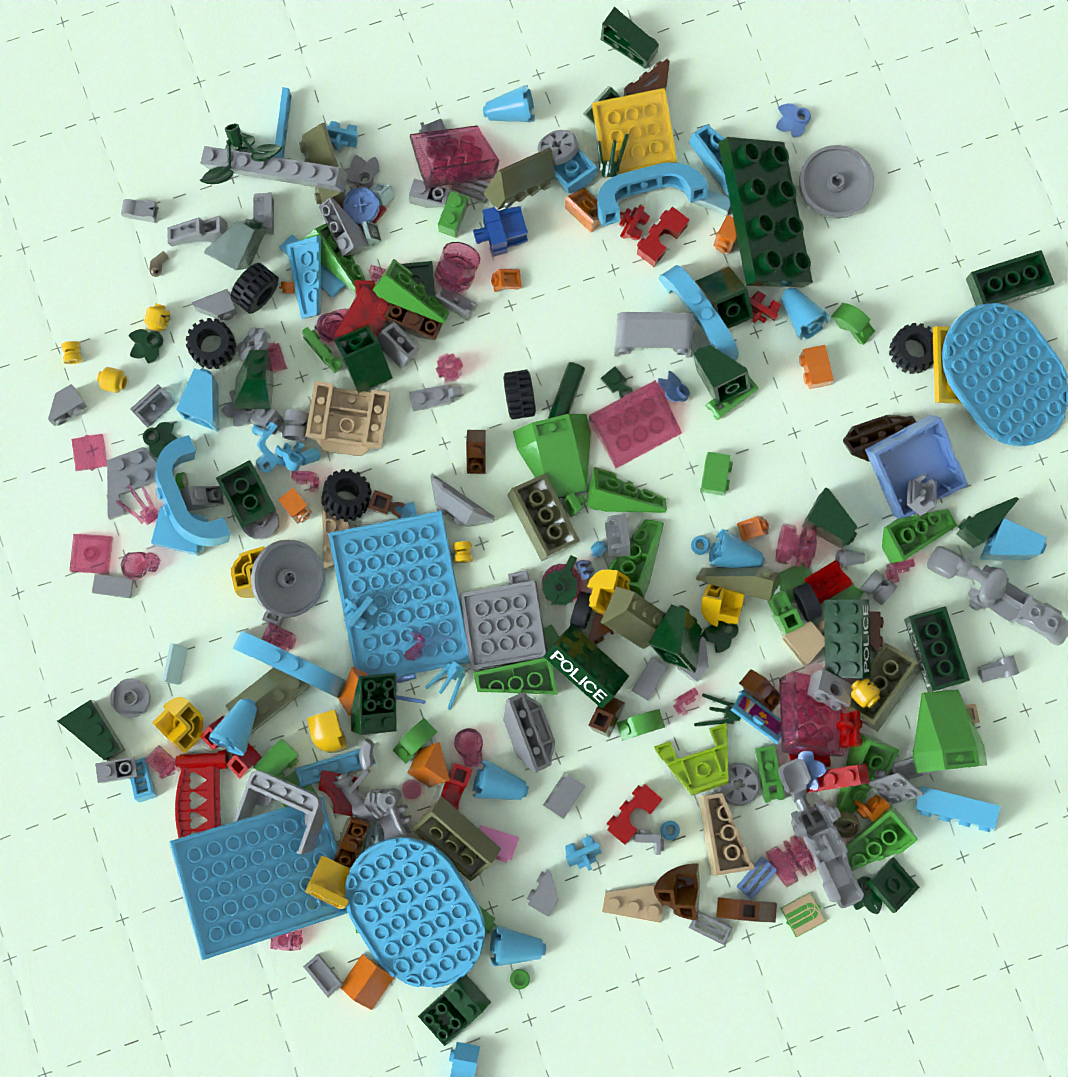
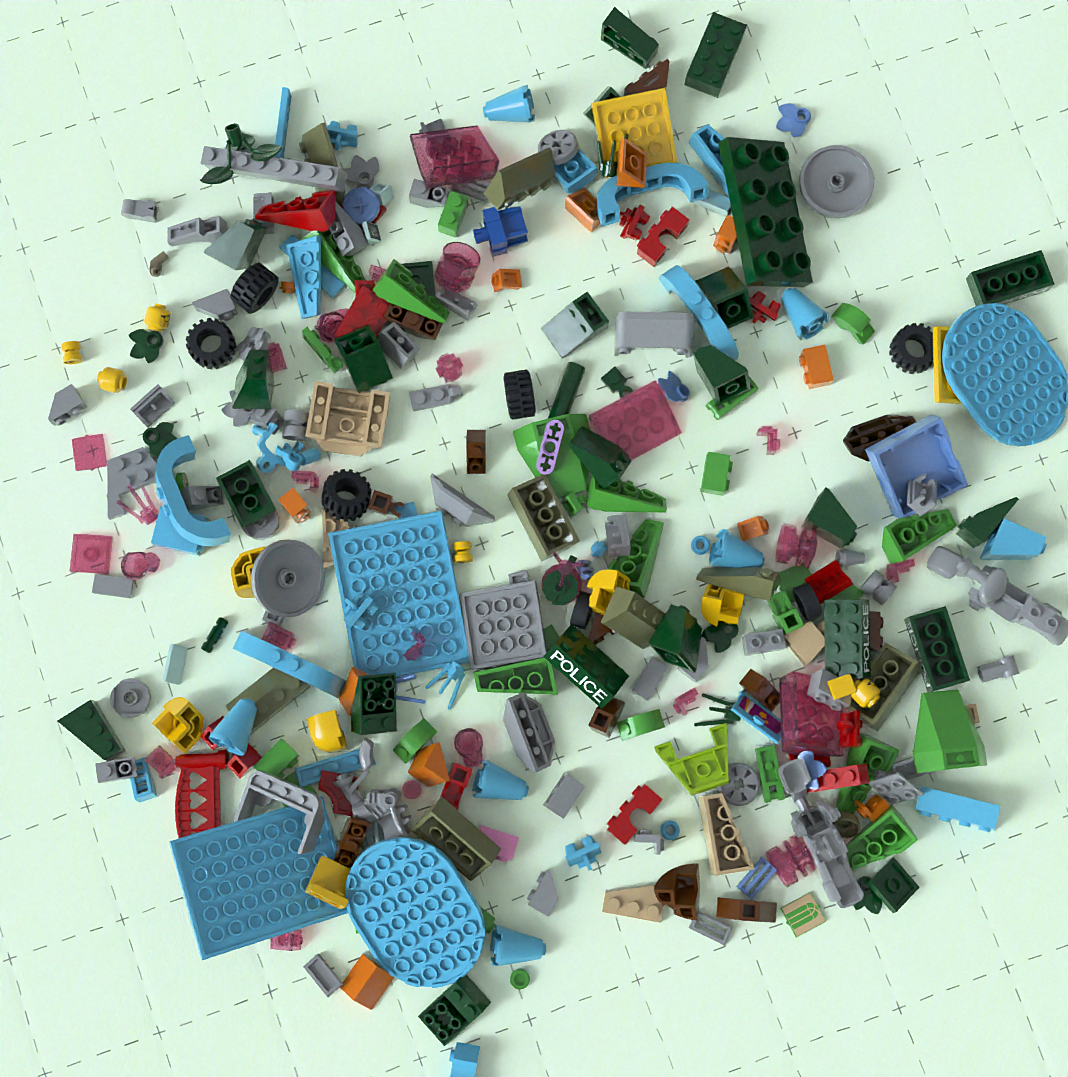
medium azure slope [176,368,219,432] -> none
none -> dark green axle [201,617,228,653]
none -> red wedge [255,190,336,232]
none -> lavender beam [536,419,564,475]
none -> slope [541,291,609,359]
none -> clear pink plant [553,552,584,587]
none -> dark green slope [568,426,632,489]
none -> orange slope [616,138,647,188]
none -> dark green brick [684,12,747,98]
none -> light grey brick [741,629,786,656]
none -> clear pink bracket [756,426,780,455]
none -> yellow slope [827,674,857,700]

